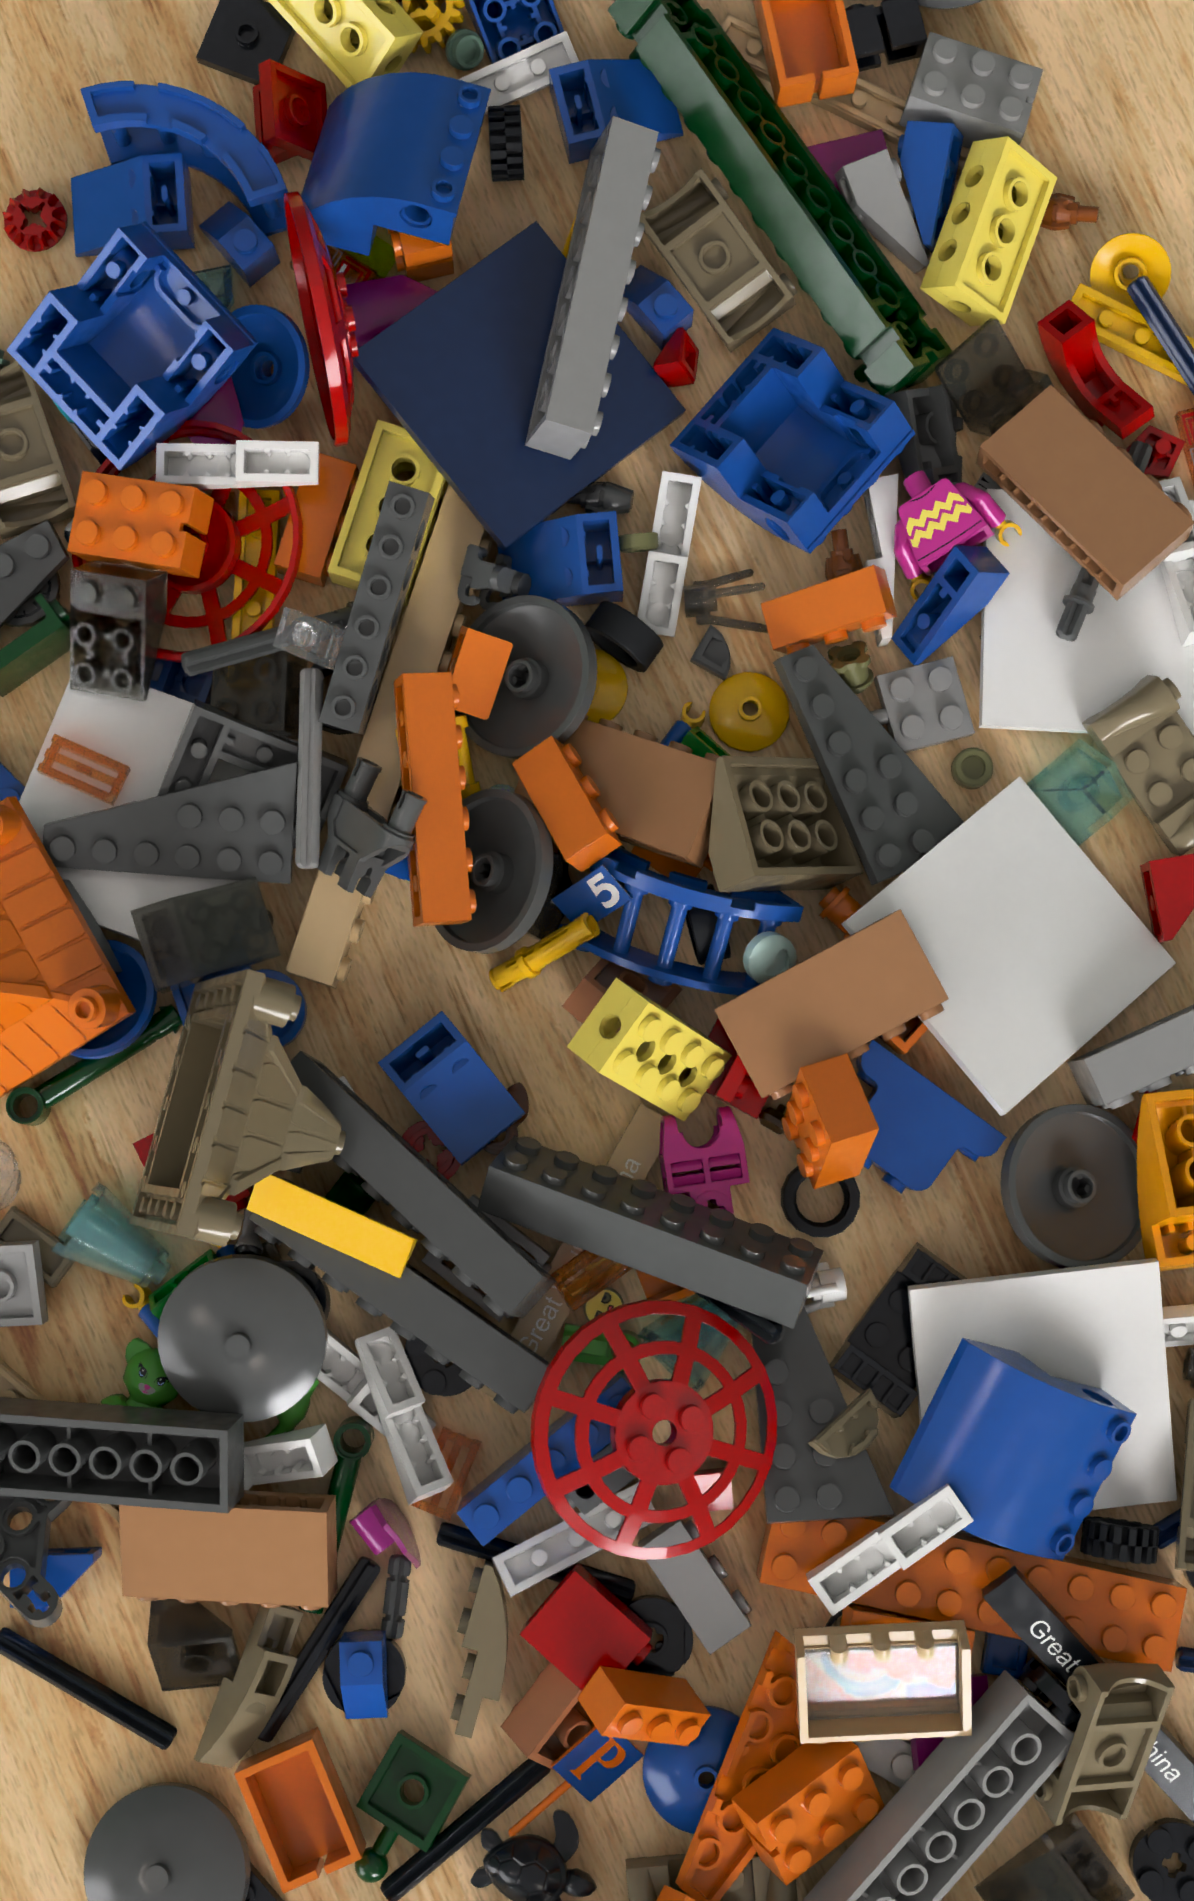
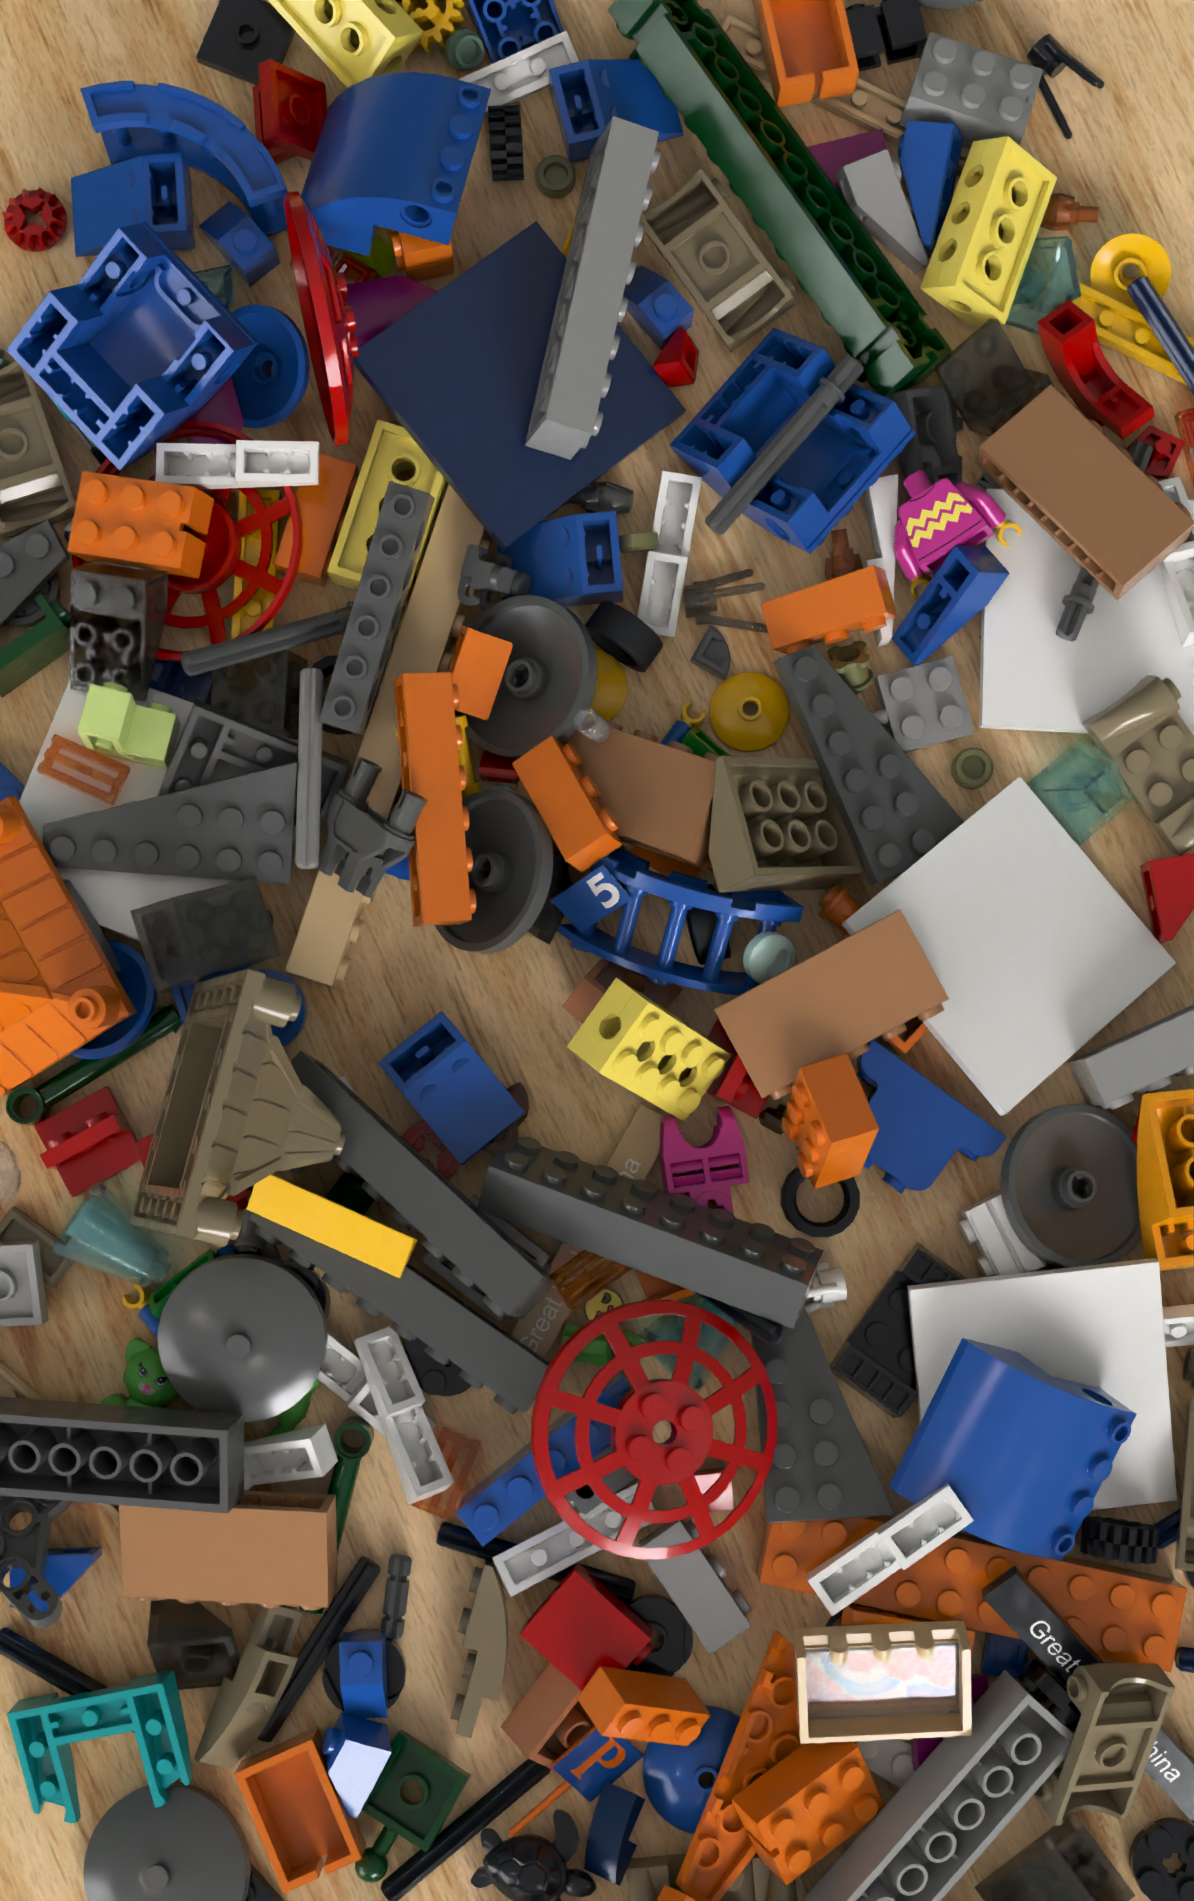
clear slope [273,607,346,670] -> none
magenta panel [350,1498,421,1569] -> none
yellow pin [489,912,600,992] -> none
dark tan tile [808,1388,879,1459] -> none
none -> teal wedge [7,1670,193,1823]
none -> red bracket [34,1086,141,1198]
none -> yellowish green brick [77,682,180,770]
none -> slope [322,1712,392,1818]
none -> red slope [478,750,520,784]
none -> olive tile [536,155,576,199]
none -> clear piece [574,709,610,743]
none -> dark blue slope [584,1781,645,1886]
none -> dark grey axle [705,355,864,535]
none -> white brick [958,1190,1046,1277]
none -> clear light blue slope [1005,236,1081,334]
none -> black plant [1027,34,1104,139]

